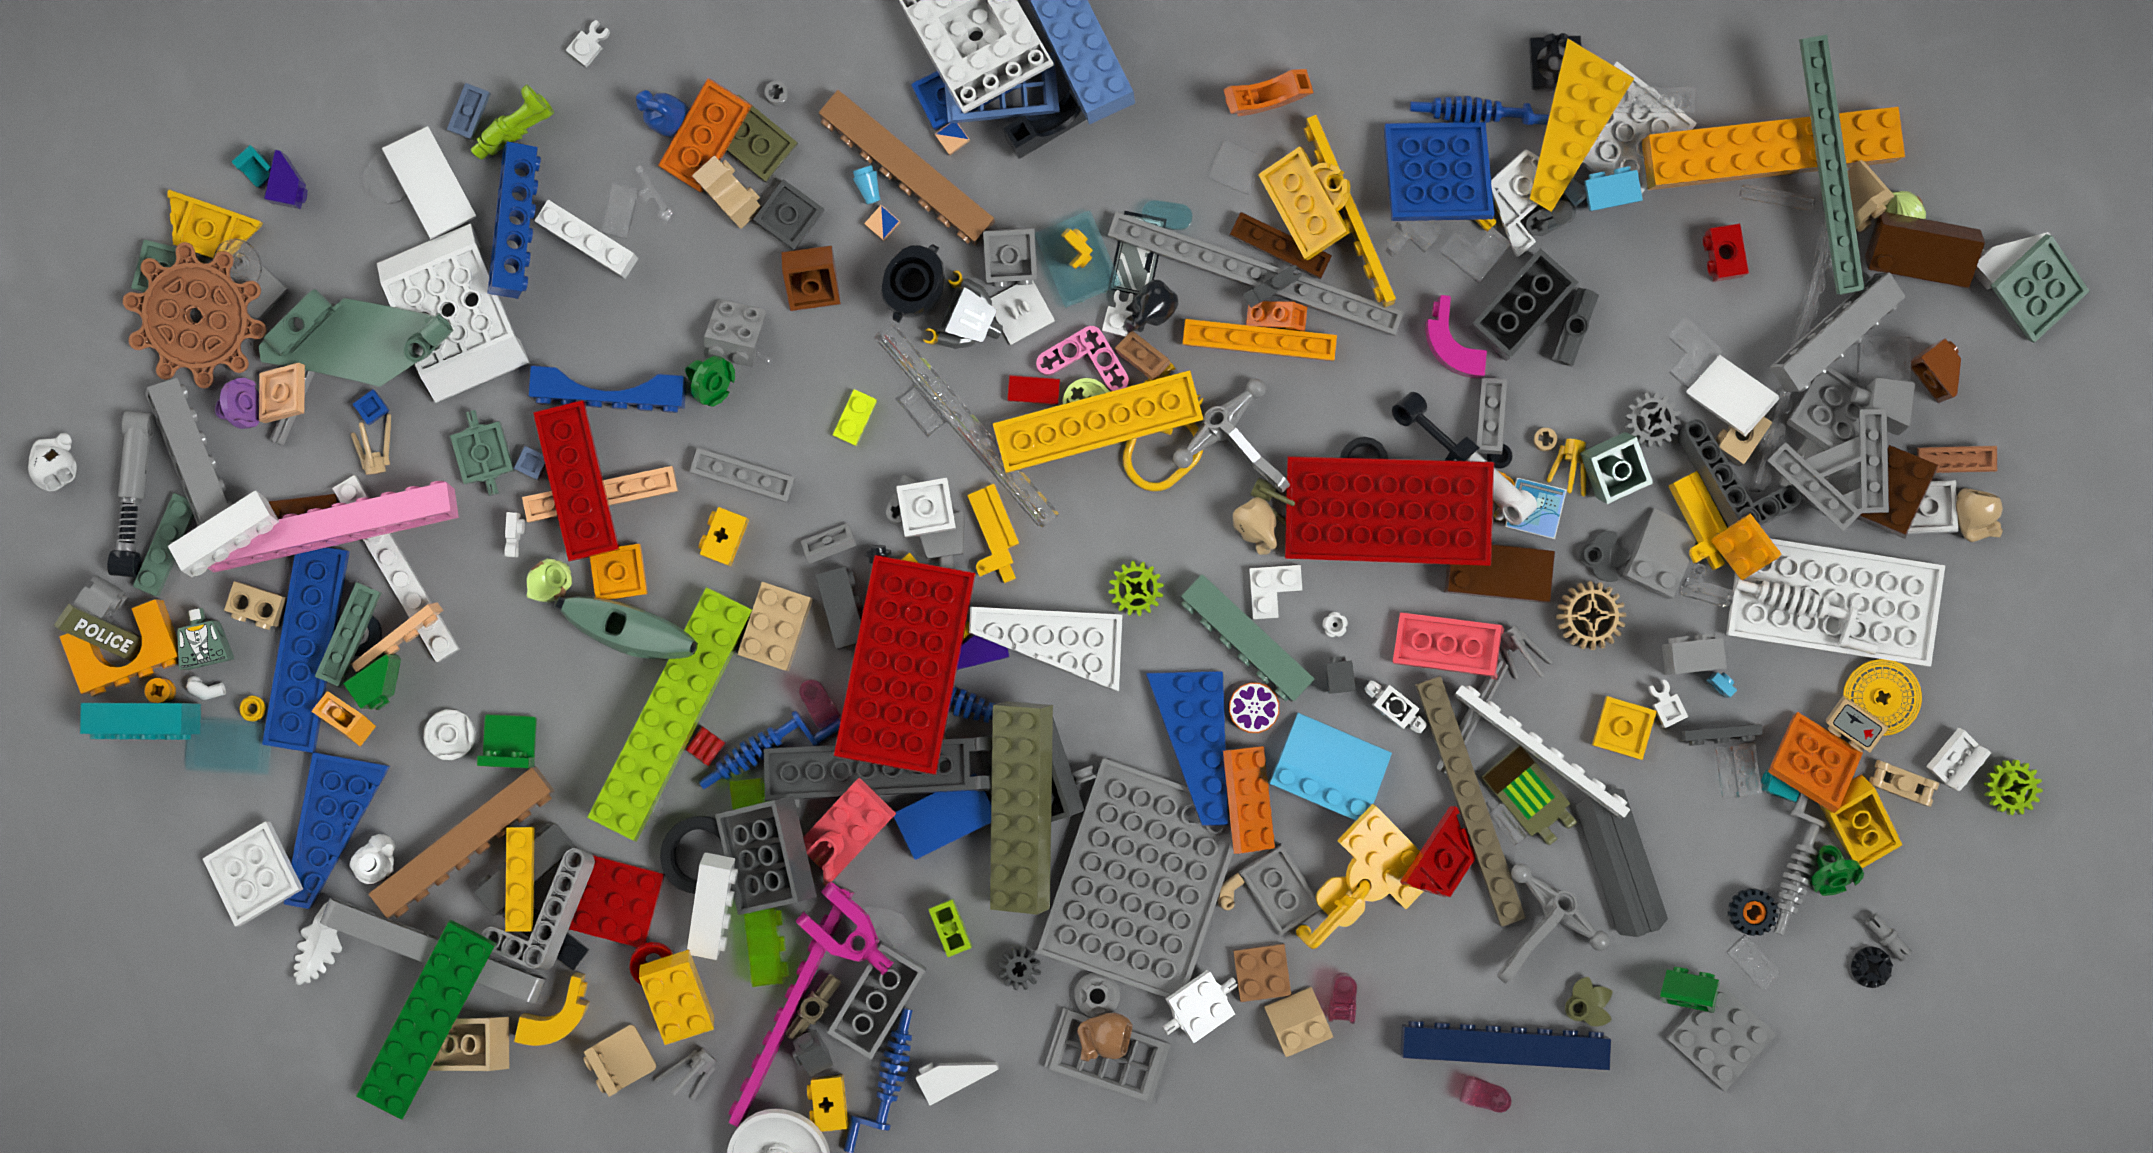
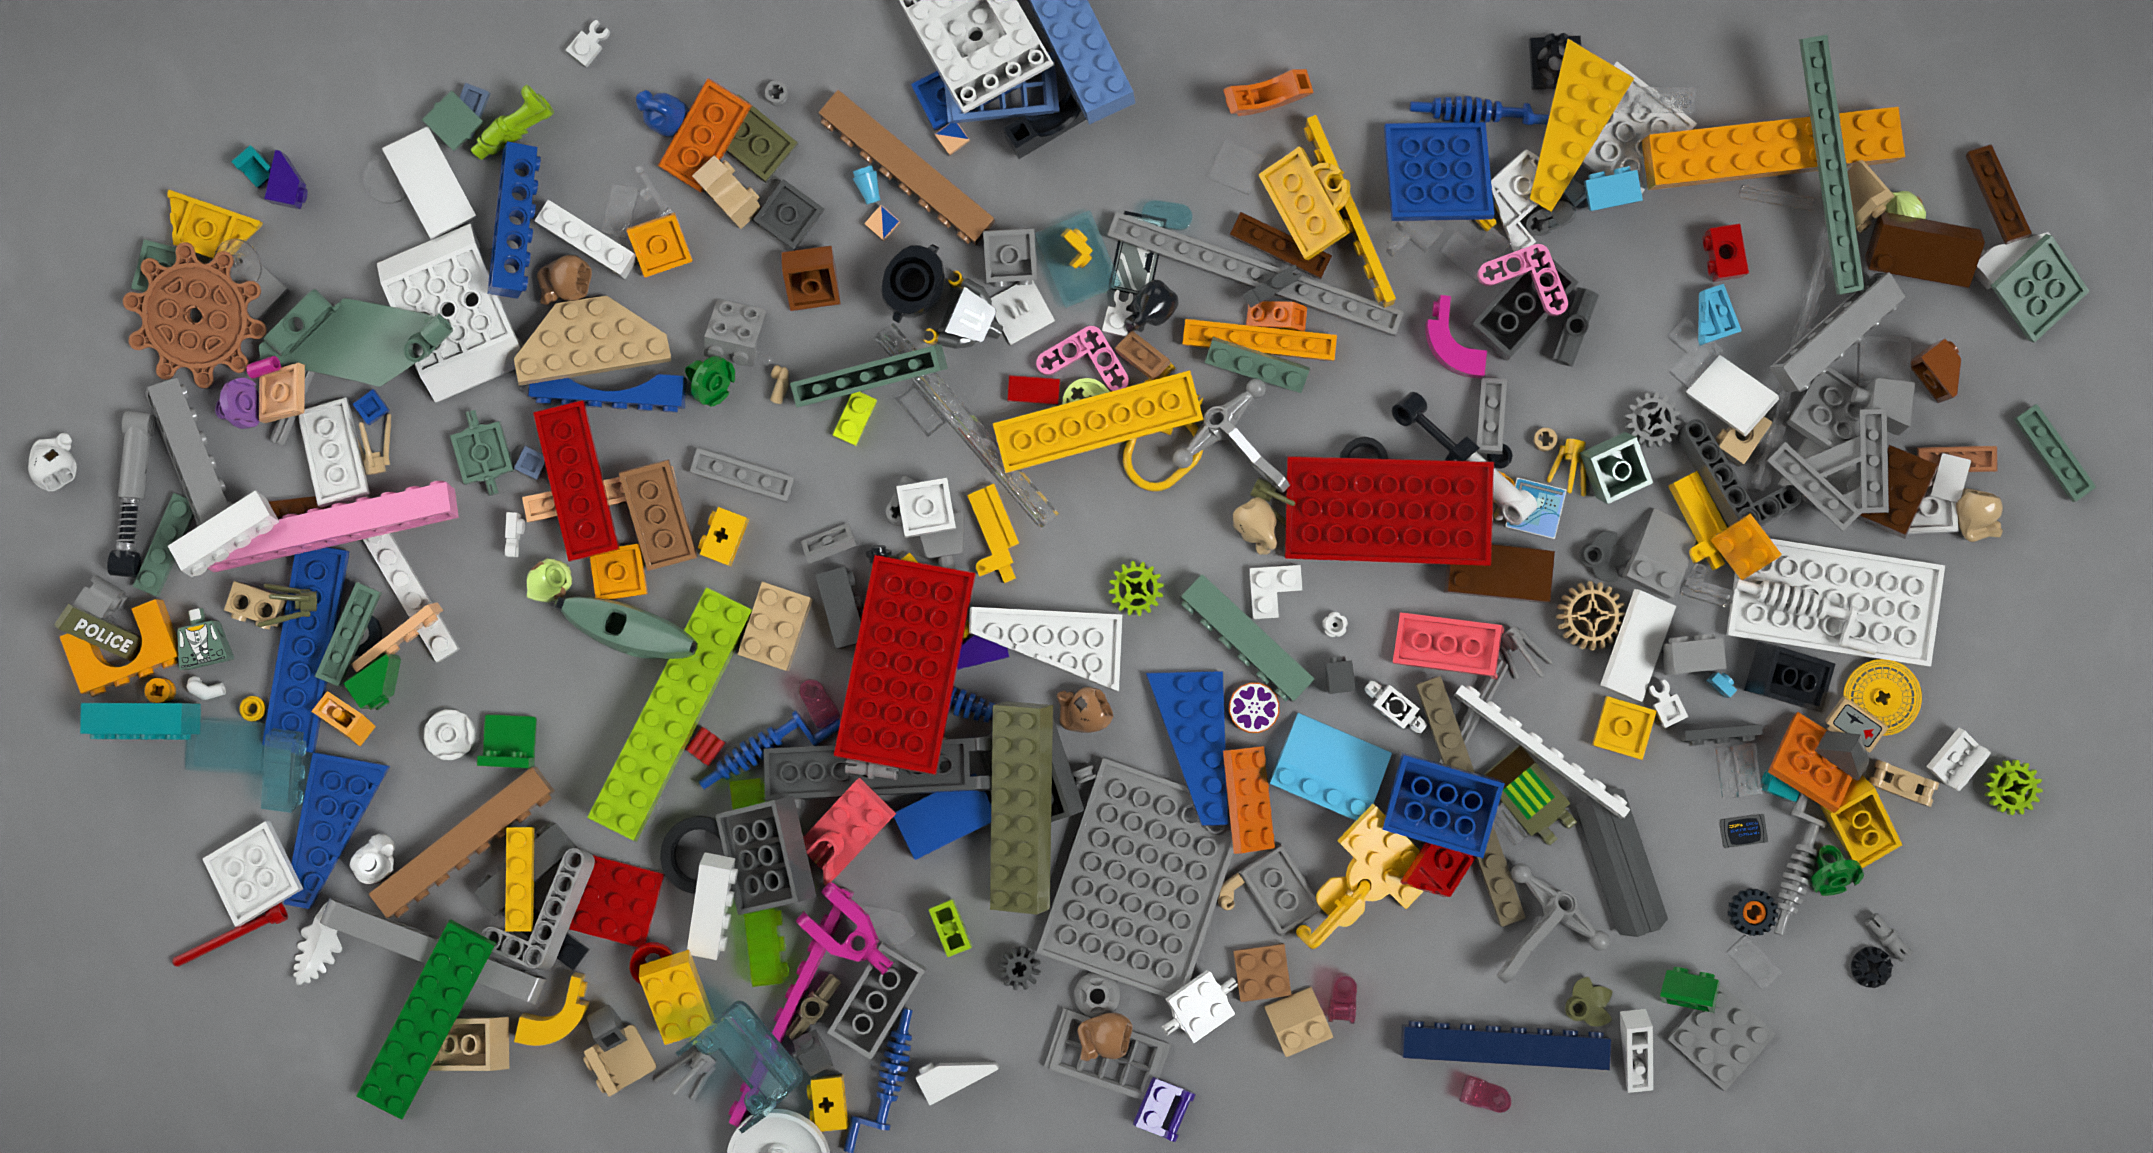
none -> red piece [172,903,288,967]
none -> dark pink piece [246,356,281,379]
none -> olive plant [257,584,317,627]
none -> clear light blue brick [261,728,307,813]
none -> white tile [298,397,370,508]
none -> sand green piece [422,90,484,151]
none -> tan plate [514,296,671,386]
none -> medium nougat piece [537,255,592,305]
none -> dark grey brick [586,1005,627,1052]
none -> medium nougat plate [619,459,697,571]
none -> light orange plate [627,212,693,278]
none -> clear light blue windscreen [675,1001,803,1133]
none -> tan arm [770,365,789,404]
none -> sand green brick [790,344,948,408]
none -> light grey pin [845,759,899,780]
none -> medium nougat piece [1057,687,1114,733]
none -> plate [1133,1077,1196,1142]
none -> sand green plate [1205,337,1310,393]
none -> blue slope [1382,752,1505,858]
none -> bright pink beam [1477,244,1568,316]
none -> white tile [1600,589,1676,702]
none -> white slope [1620,1009,1653,1093]
none -> medium azure wing [1698,284,1742,346]
none -> sticker [1720,814,1768,848]
none -> black slope [1744,642,1836,713]
none -> dark grey slope [1815,731,1869,781]
none -> white sticker [1931,453,1971,503]
none -> reddish brown plate [1966,144,2032,245]
none -> sand green plate [2013,404,2096,502]

